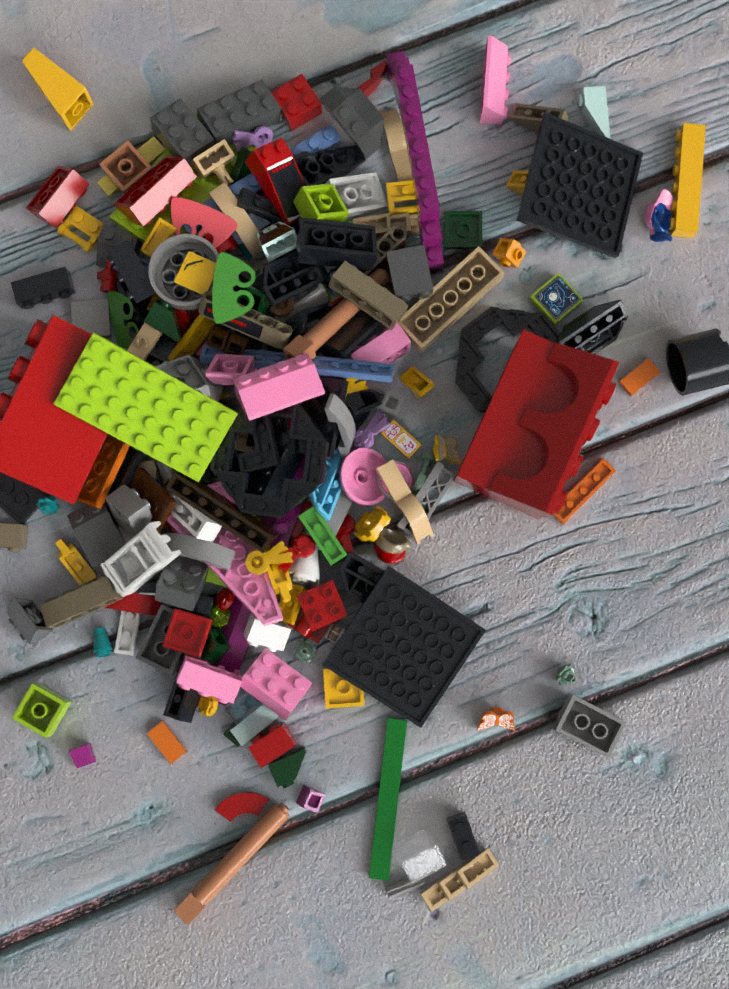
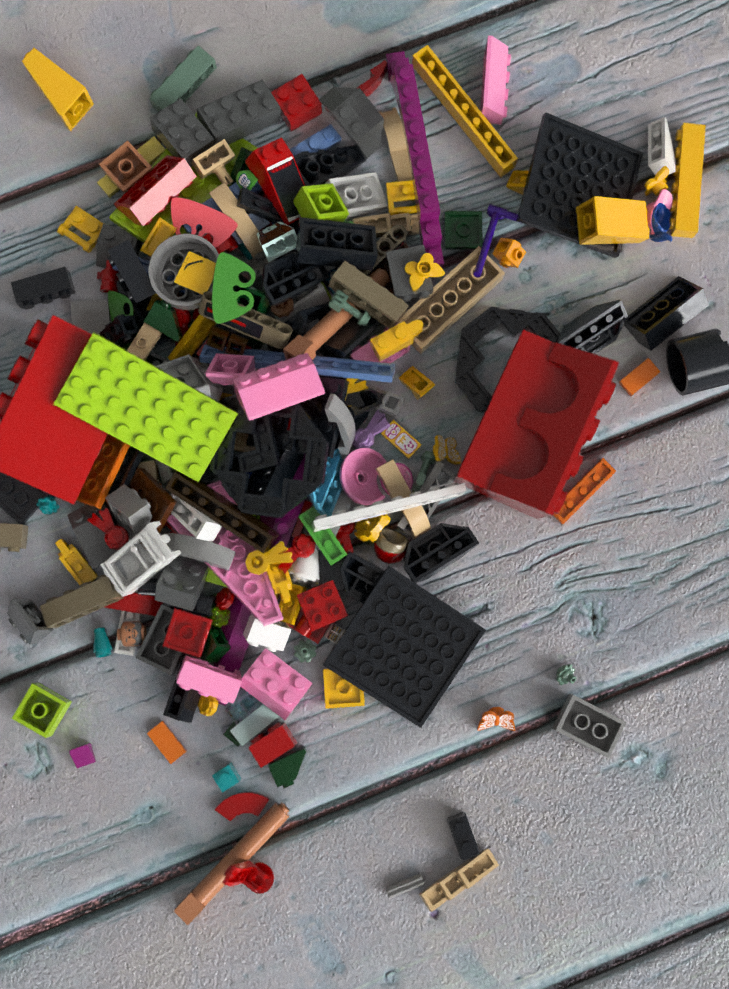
slope [26,165,89,228] -> none
lavender piece [232,125,273,151] -> none
magenta slope [296,785,326,813] -> none
green tile [369,718,407,881] -> none
clear slope [392,827,447,885] -> none
dark tan slope [508,103,569,133] -> none
slope [529,273,584,325] -> none
light aqua slope [578,86,611,139] -> none
none -> red piece [87,508,129,550]
none -> black brick [99,314,139,349]
none -> nougat head [117,621,147,647]
none -> sand green brick [149,46,217,112]
none -> teal brick [212,762,242,793]
none -> red piece [222,861,274,894]
none -> bright green tile [236,170,258,191]
none -> white plate [312,482,467,532]
none -> sand green hinge [329,290,371,326]
none -> yellow hinge [370,319,424,362]
none -> yellow animal [404,253,445,291]
none -> black wedge [404,523,479,583]
none -> yellow brick [412,45,518,178]
none -> dark purple bar [473,204,521,278]
none -> yellow slope [576,196,650,245]
none -> black slope [623,276,709,351]
none -> yellow animal [644,166,669,197]
none -> white slope [648,117,675,175]

